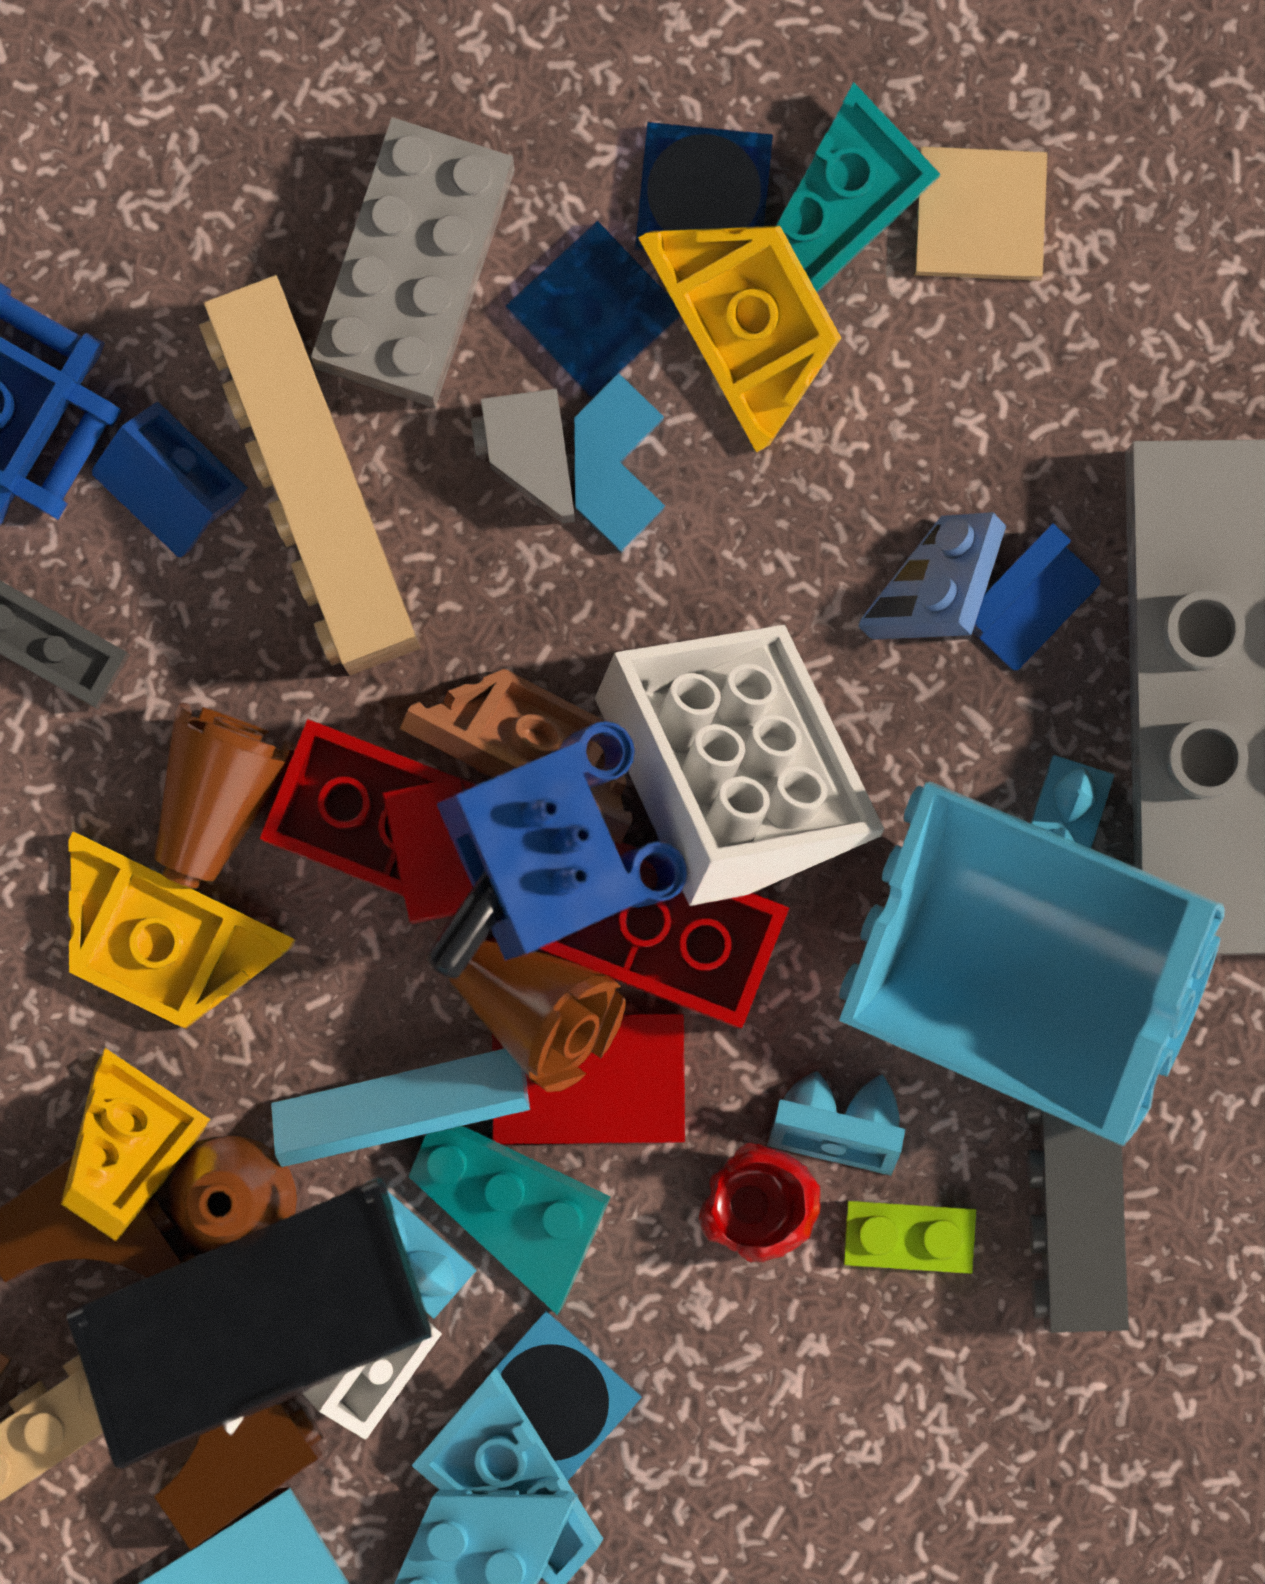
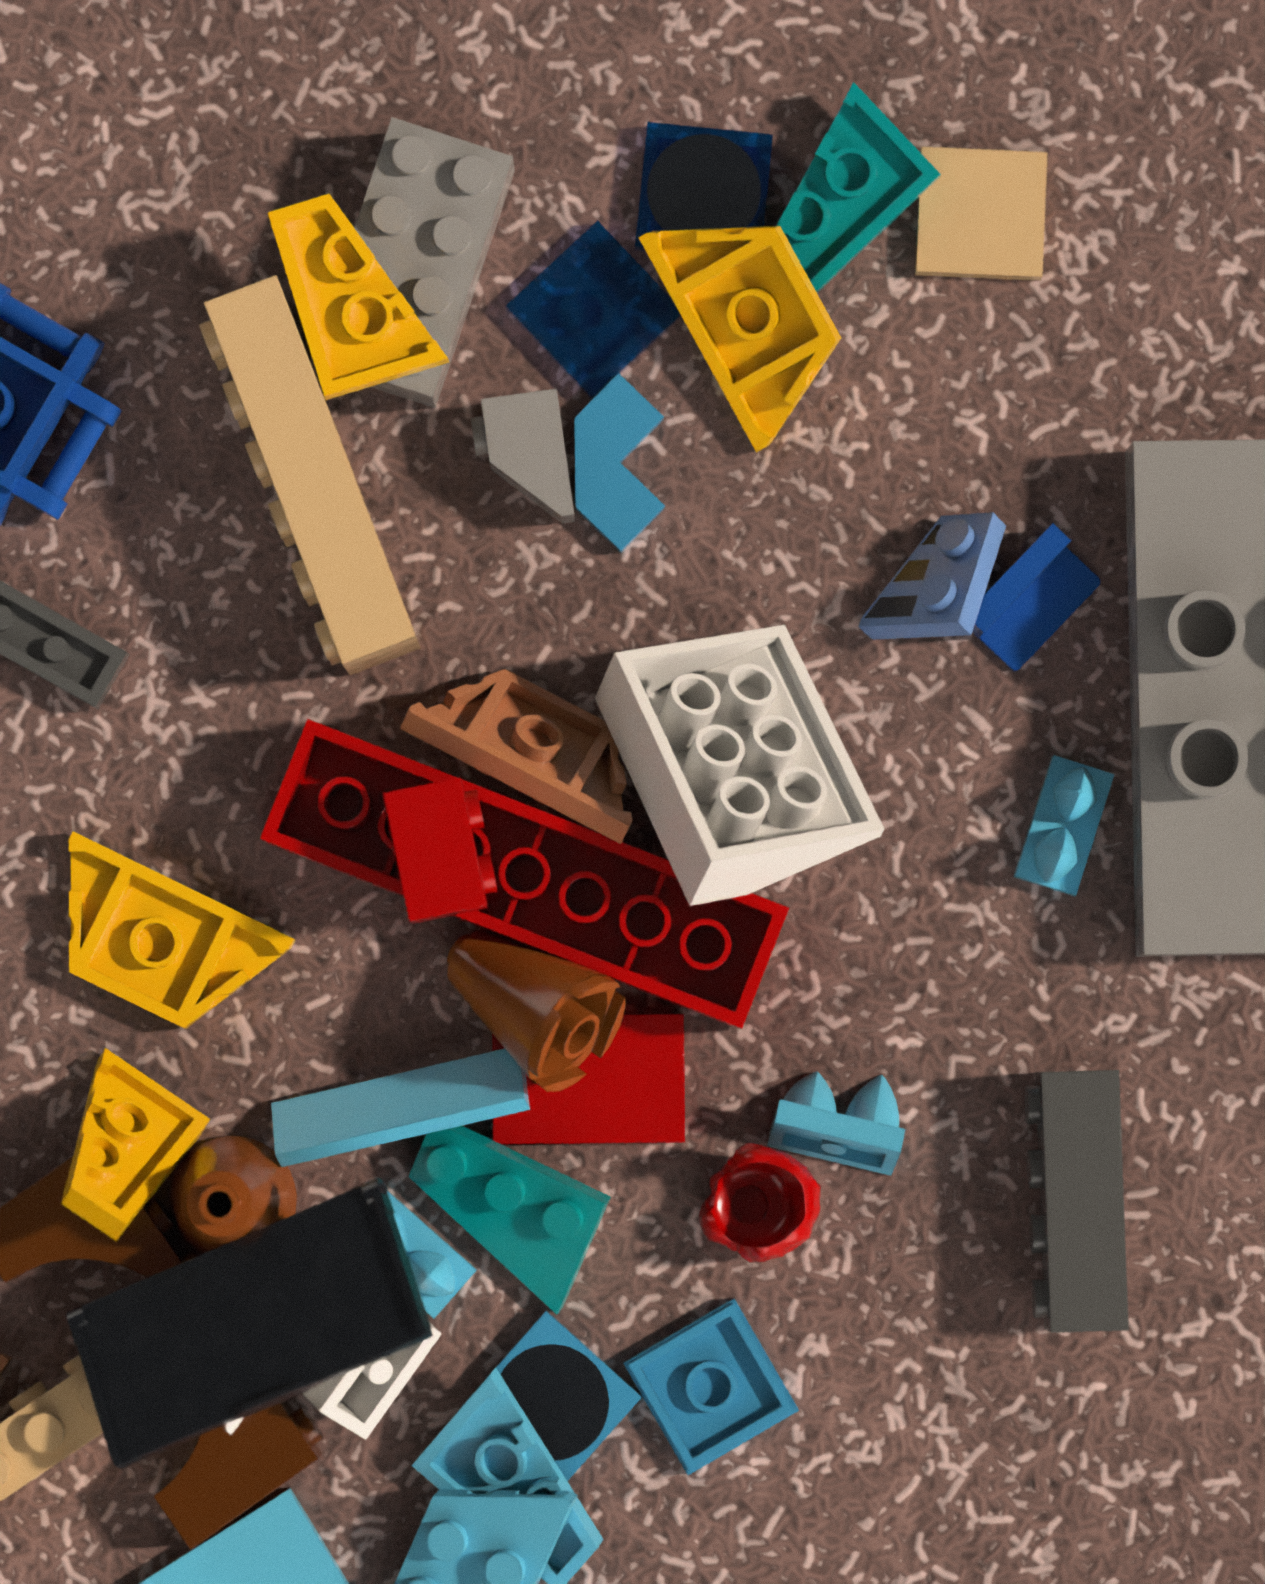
blue panel [92,401,248,557] -> none
dark orange cone [154,703,296,888] -> none
blue piece [426,721,687,979] -> none
medium azure cylinder [839,782,1225,1146] -> none
lime plate [843,1200,976,1274] -> none
none -> yellow wing [267,194,449,400]
none -> dark azure tile [623,1298,799,1475]

